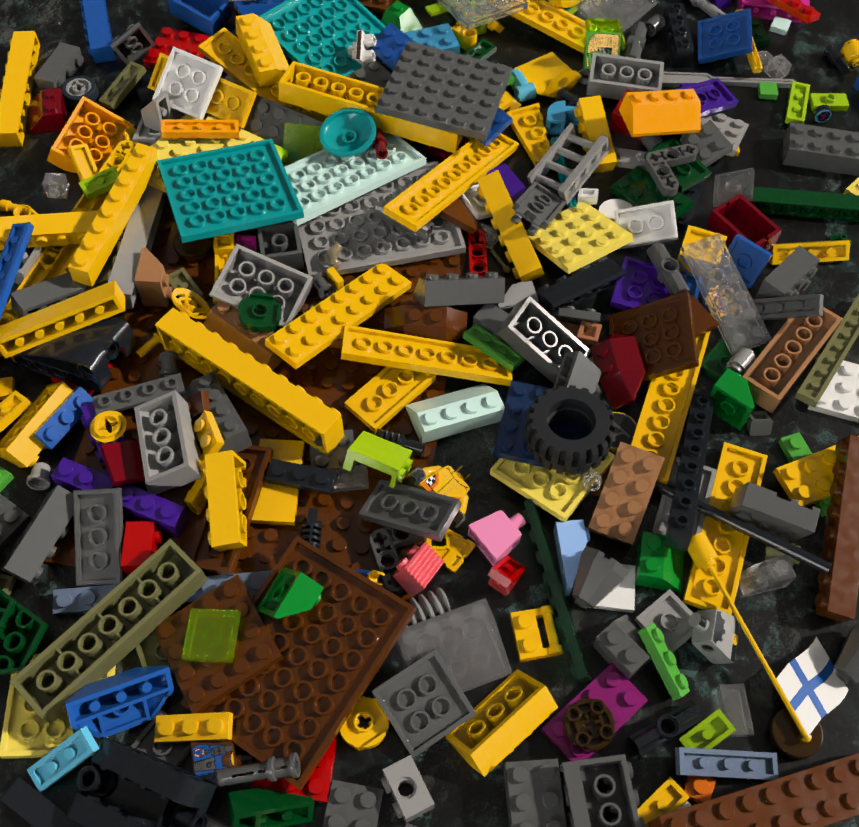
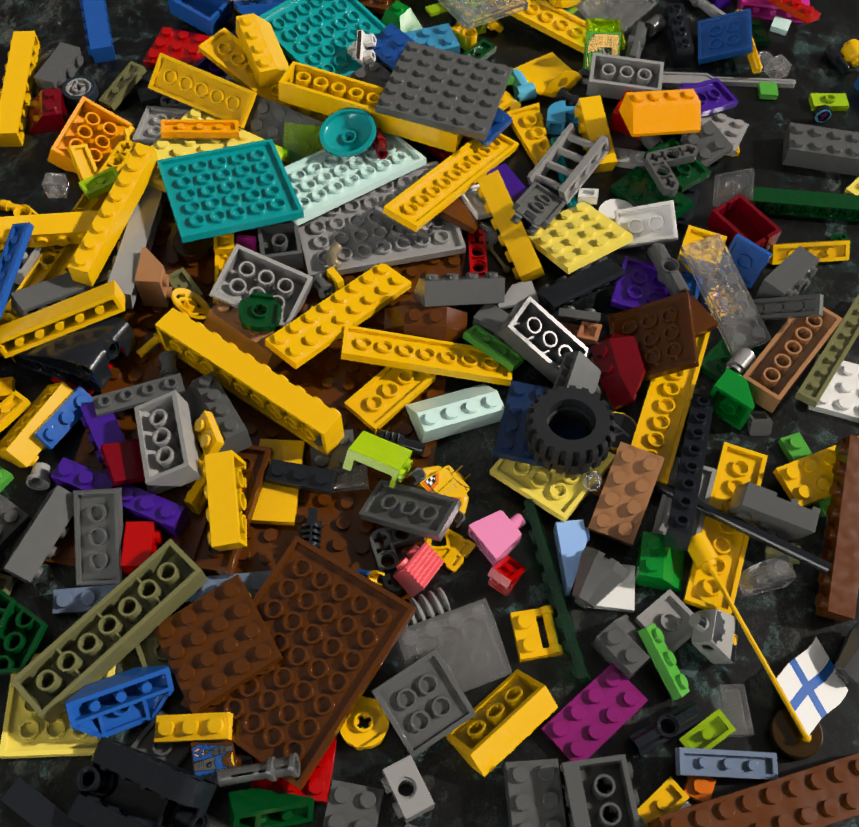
medium azure plate [27,726,100,792] -> none
yellow gear [90,411,127,444] -> none
dark grey slope [110,22,155,65] -> none
light grey slope [141,91,173,132] -> none
white plate [152,47,224,120] -> none
clear neon green tile [181,608,241,663] -> none
reddish brown plate [184,390,210,422] -> none
green slope [257,567,324,619] -> none
dark brown tile [563,698,615,752] -> none
lime plate [784,81,810,124] -> none

